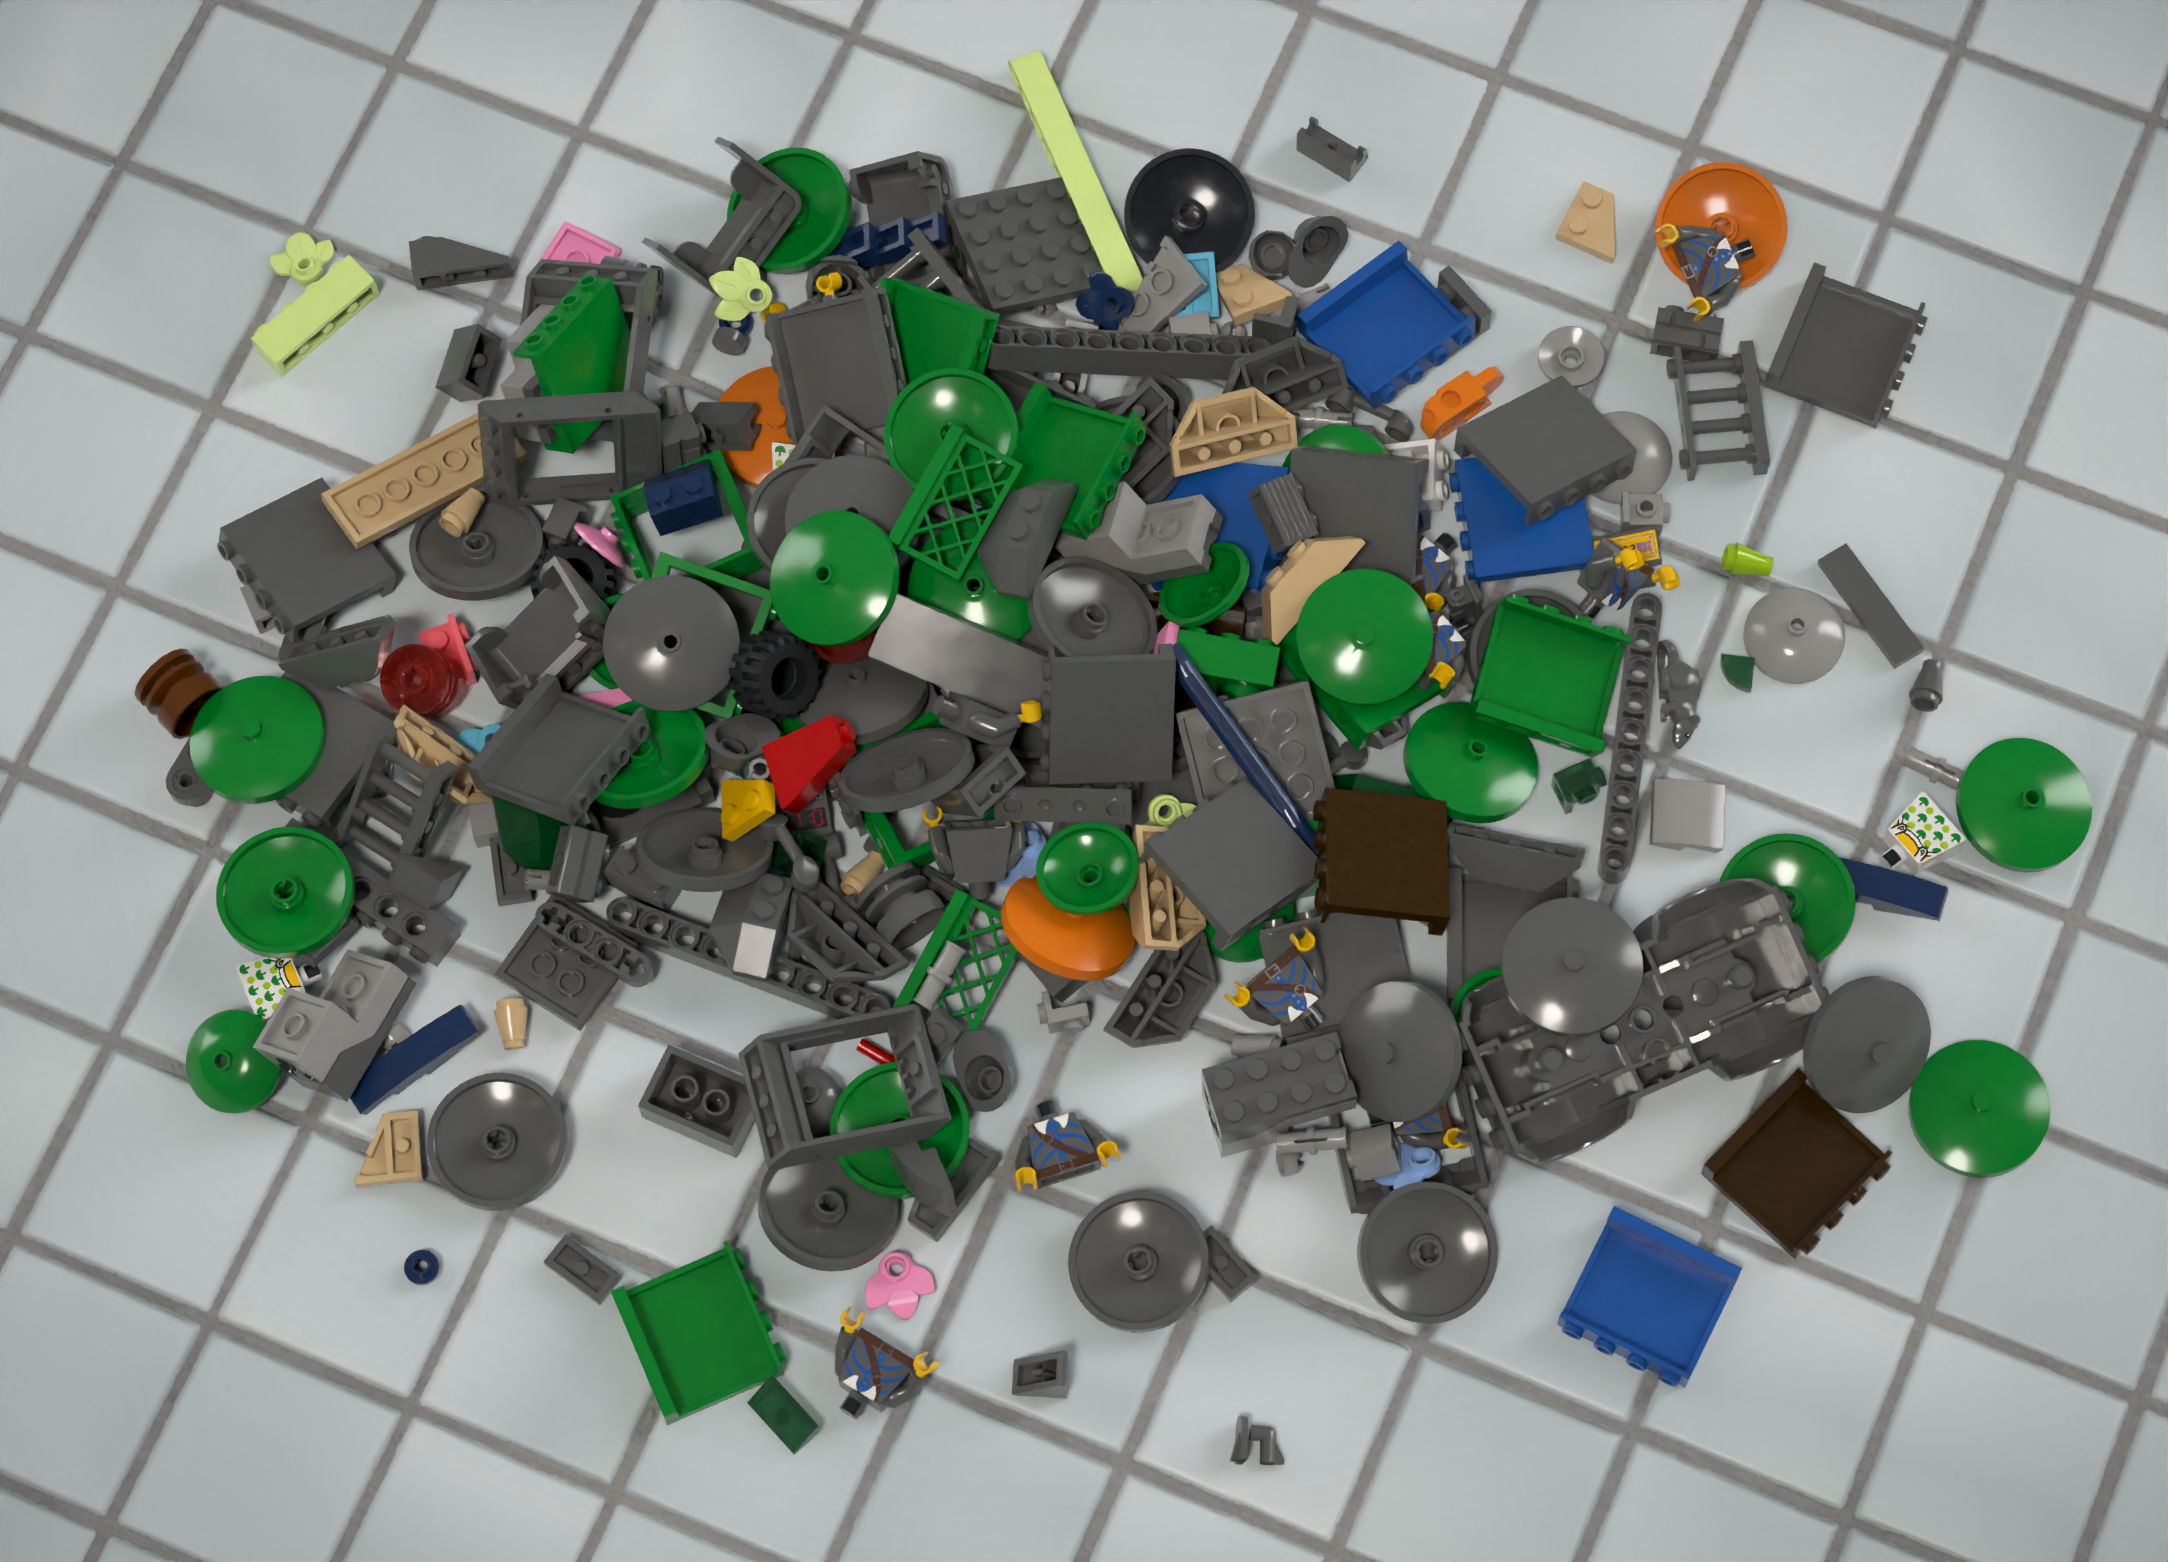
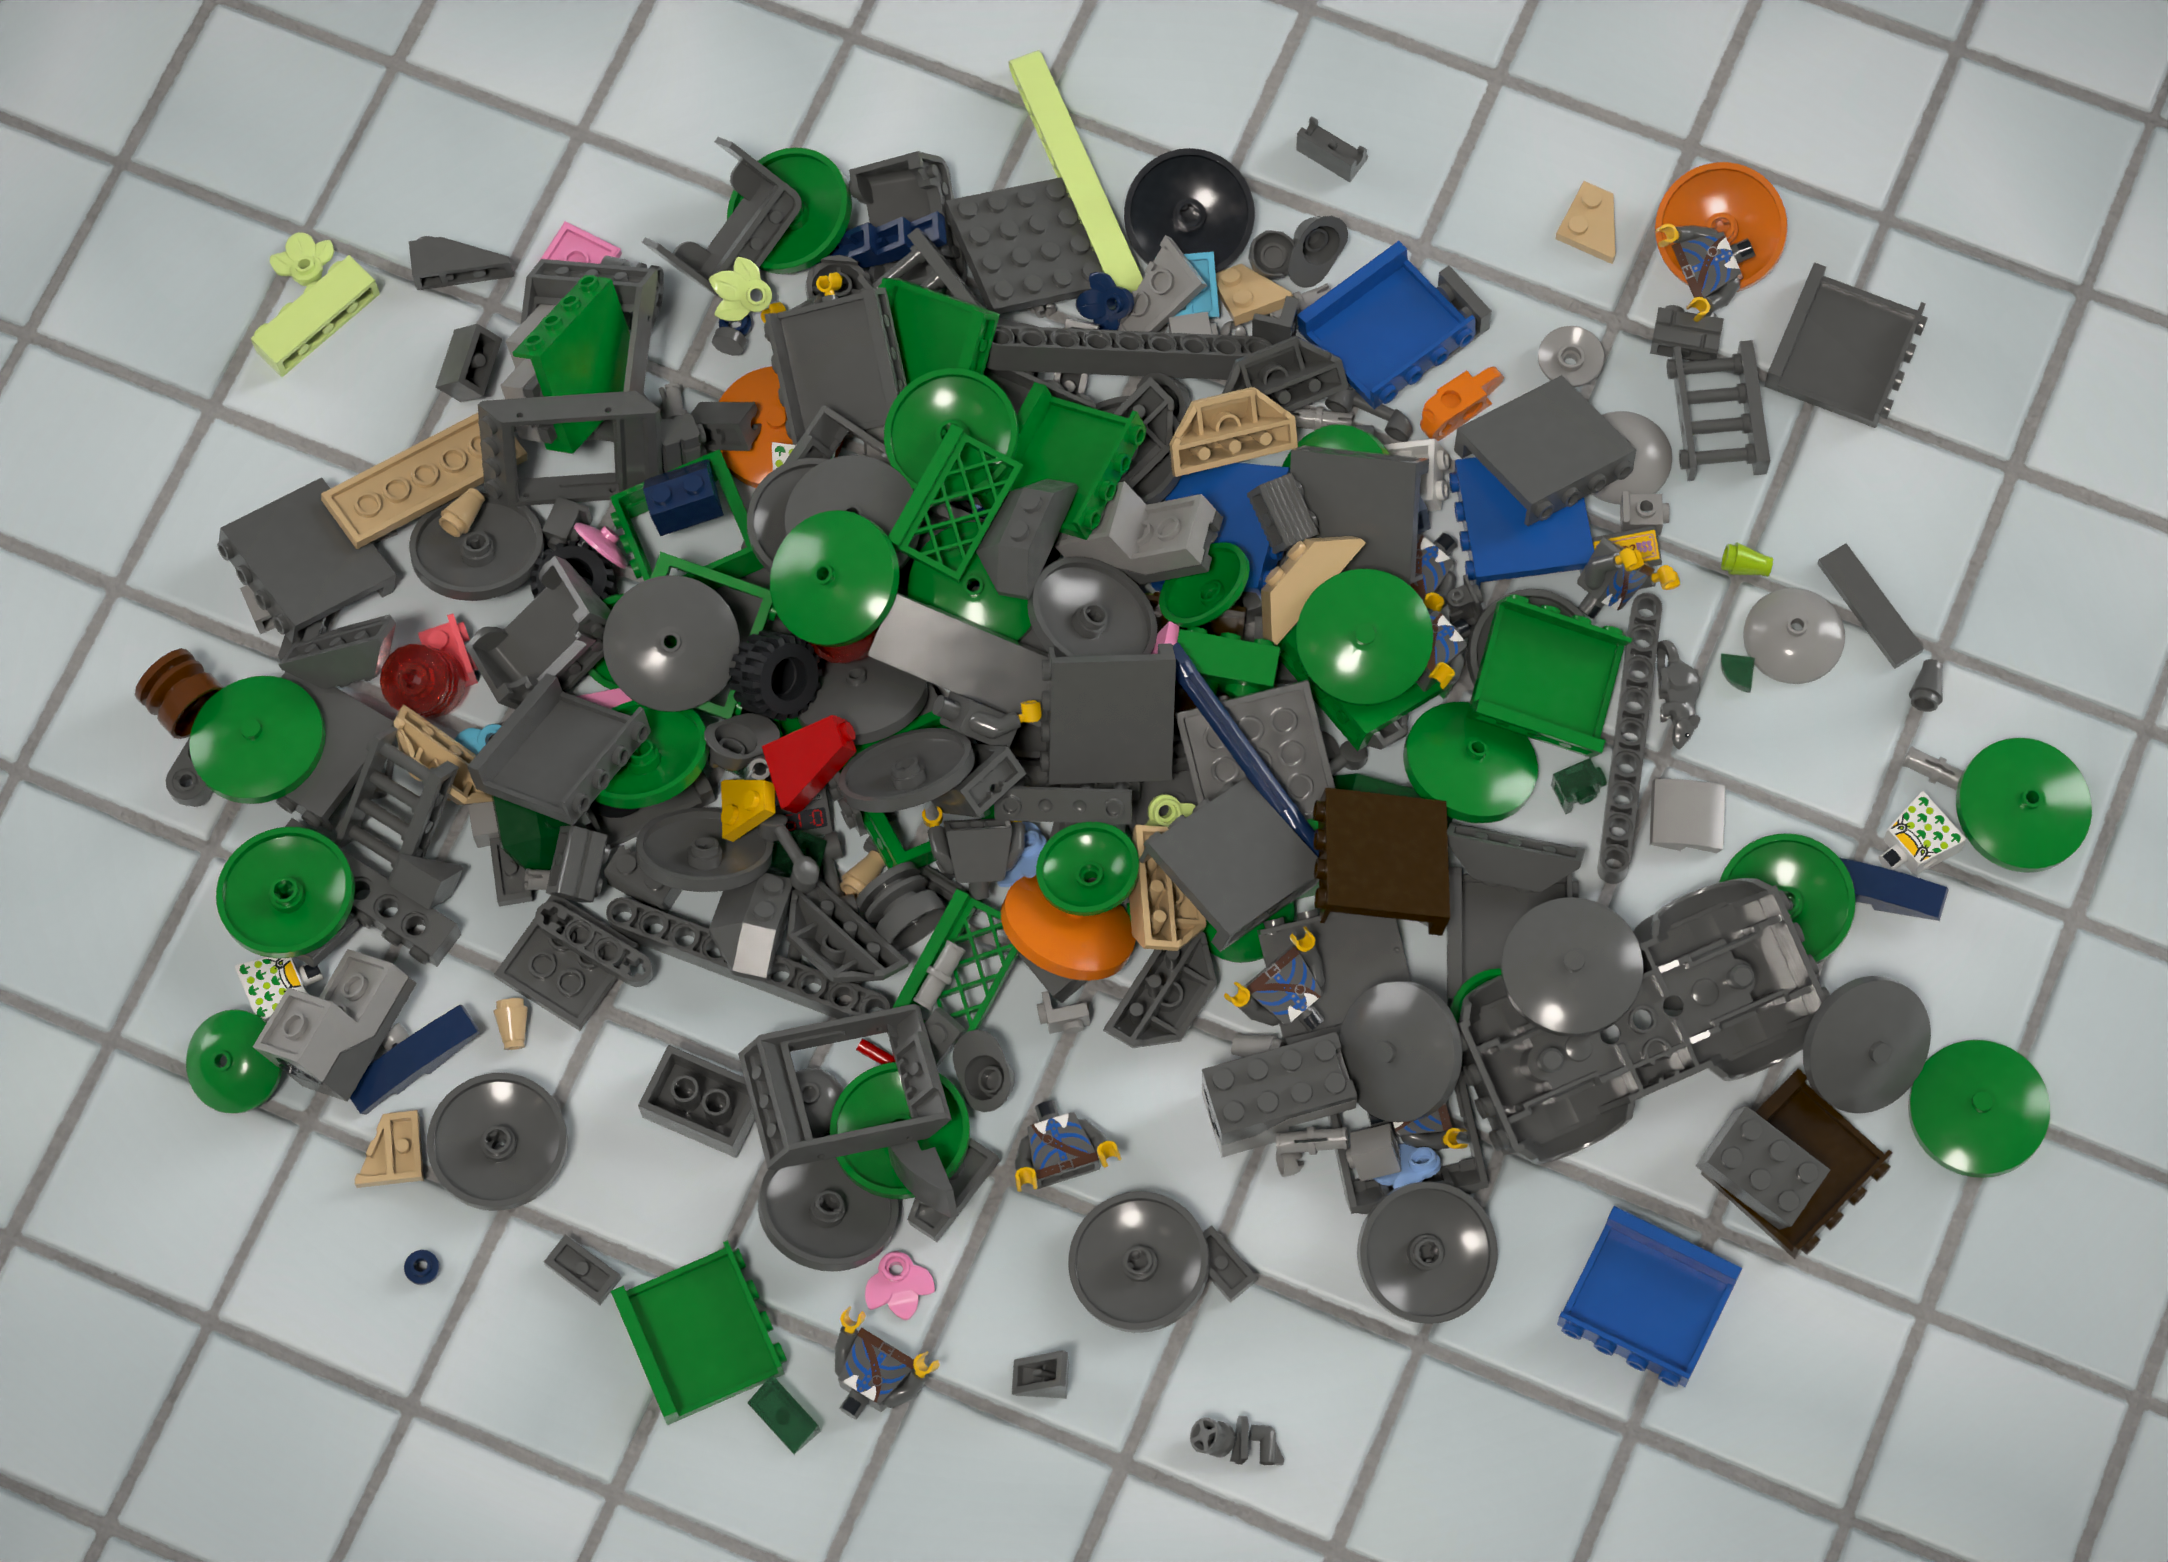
none -> dark grey wheel [1190,1417,1235,1458]
none -> dark grey brick [1696,1106,1830,1230]

